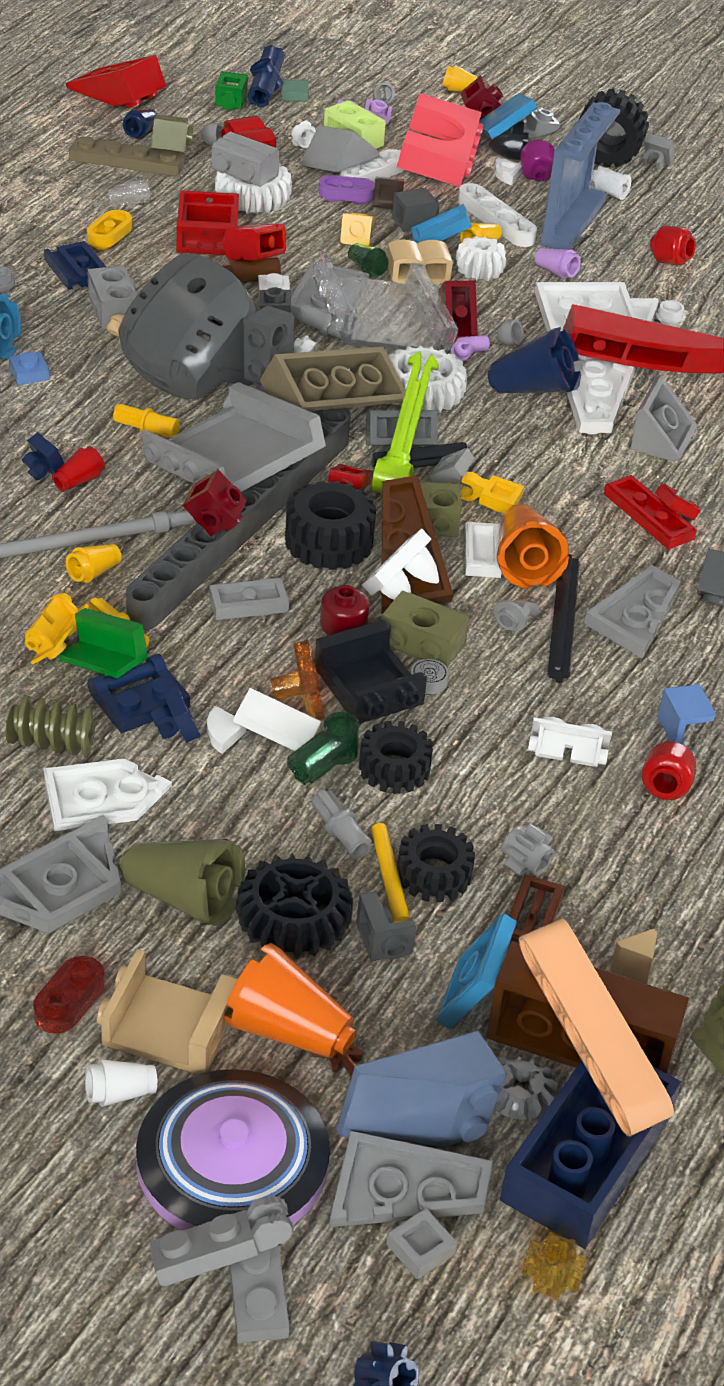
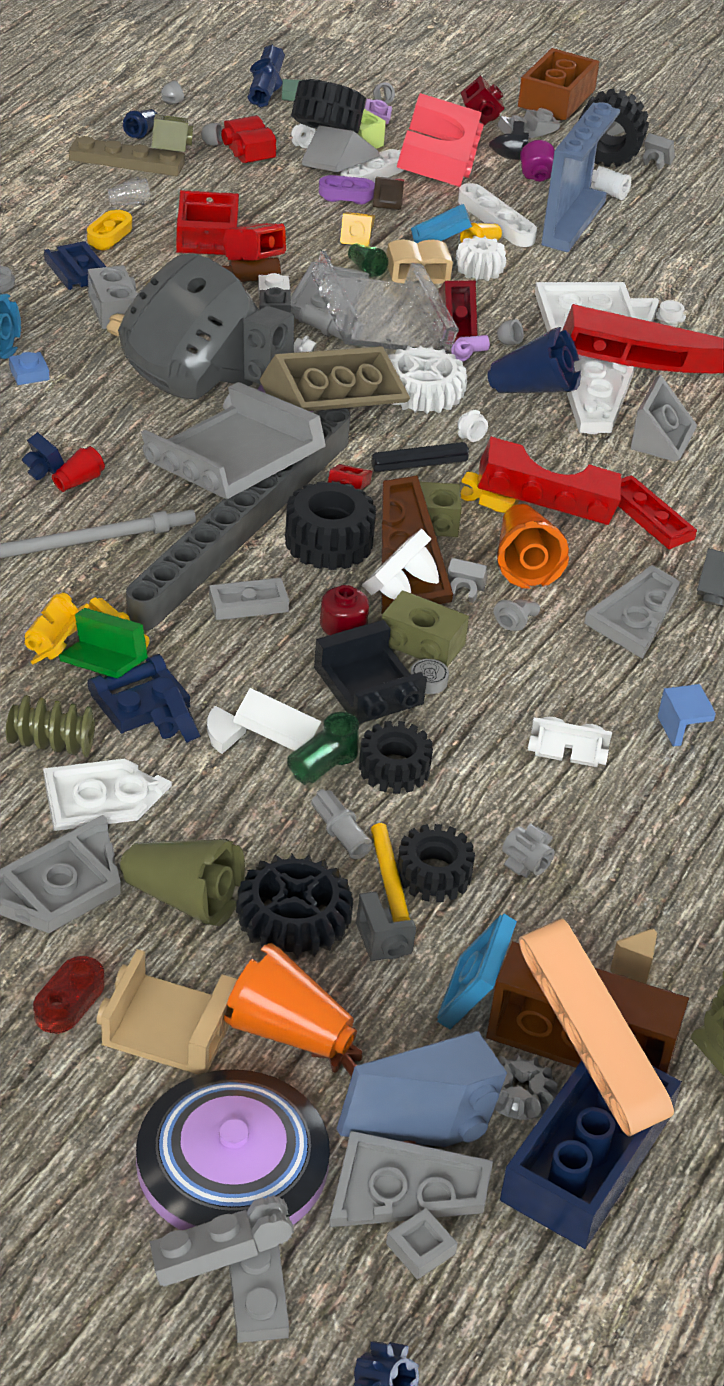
red slope [66,55,166,108] -> none
yellow cone [66,543,122,583] -> none
white cone [85,1059,157,1107] -> none
yellow axle [113,404,180,438] -> none
dark red brick [182,469,247,536] -> none
light grey brick [212,132,279,187] -> none
green brick [215,71,248,110] -> none
white gear [215,163,292,214] -> none
clear orange tile [271,640,325,720] -> none
dark grey brick [366,410,438,446] -> none
lime piece [372,351,439,494] -> none
dark grey brick [392,188,439,232] -> none
light grey plate [429,448,475,484] -> none
yellow cone [442,65,477,92] -> none
white tile [464,522,502,578] -> none
dark azure tile [479,93,537,139] -> none
white tile [494,158,522,185] -> none
copper tile [509,874,565,943] -> none
clear yellow gear [522,1232,587,1300] -> none
lavender cone [535,248,581,279] -> none
black axle [547,554,580,683] -> none
red head [642,741,697,800] -> none
red head [650,225,696,266] -> none
red tile [655,483,701,520] -> none
none -> light grey hinge [161,80,184,105]
none -> black tyre [291,79,366,133]
none -> light grey tile [448,558,488,603]
none -> white plate [458,410,488,442]
none -> red arch [477,436,621,525]
none -> dark orange brick [518,48,600,120]

